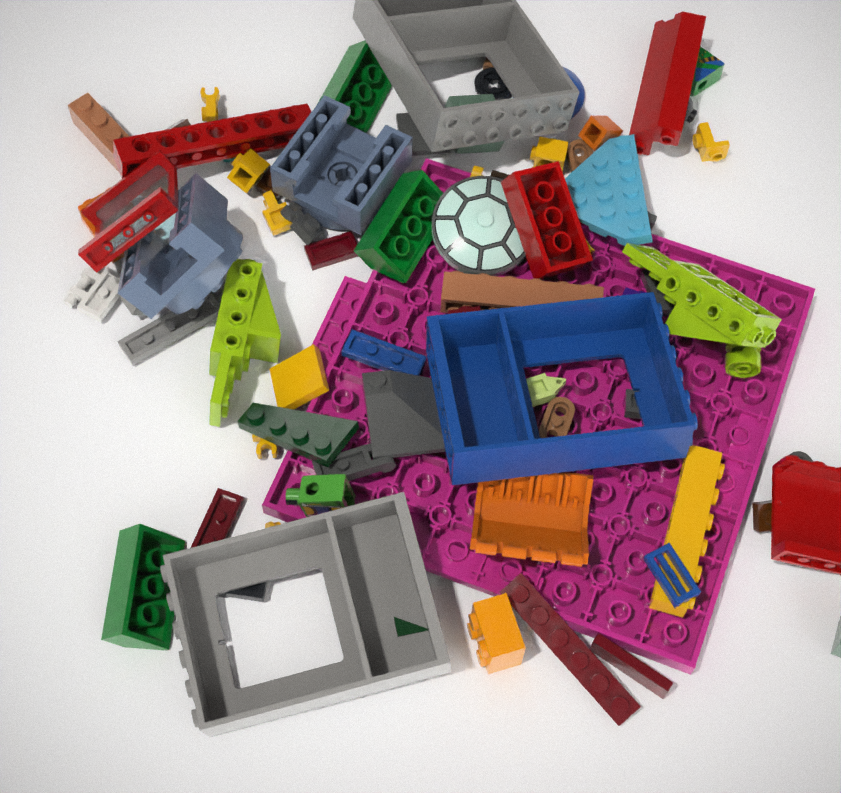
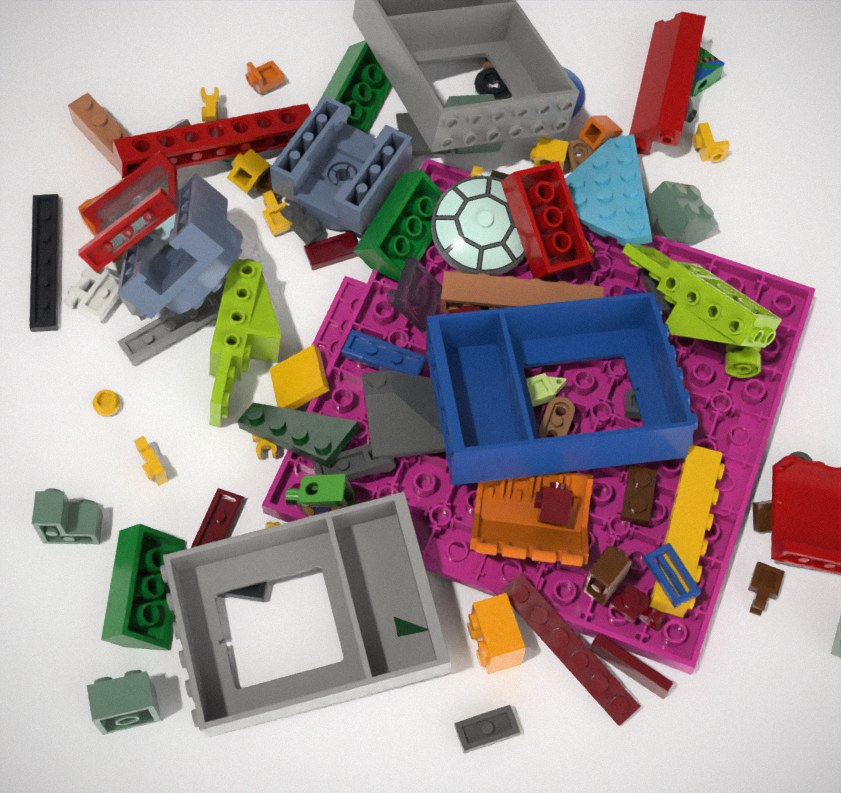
none -> black tile [29,194,60,332]
none -> sand green brick [31,488,103,545]
none -> sand green brick [86,670,161,735]
none -> yellow plate [92,389,120,416]
none -> yellow plate [134,436,168,486]
none -> orange bracket [245,60,285,94]
none -> clear purple tile [387,257,442,332]
none -> dark grey plate [454,705,521,754]
none -> dark red brick [534,482,573,526]
none -> reddish brown brick [582,546,632,606]
none -> dark red plate [610,582,664,630]
none -> reddish brown plate [620,465,657,526]
none -> sand green brick [645,181,718,243]
none -> reddish brown plate [748,561,785,616]

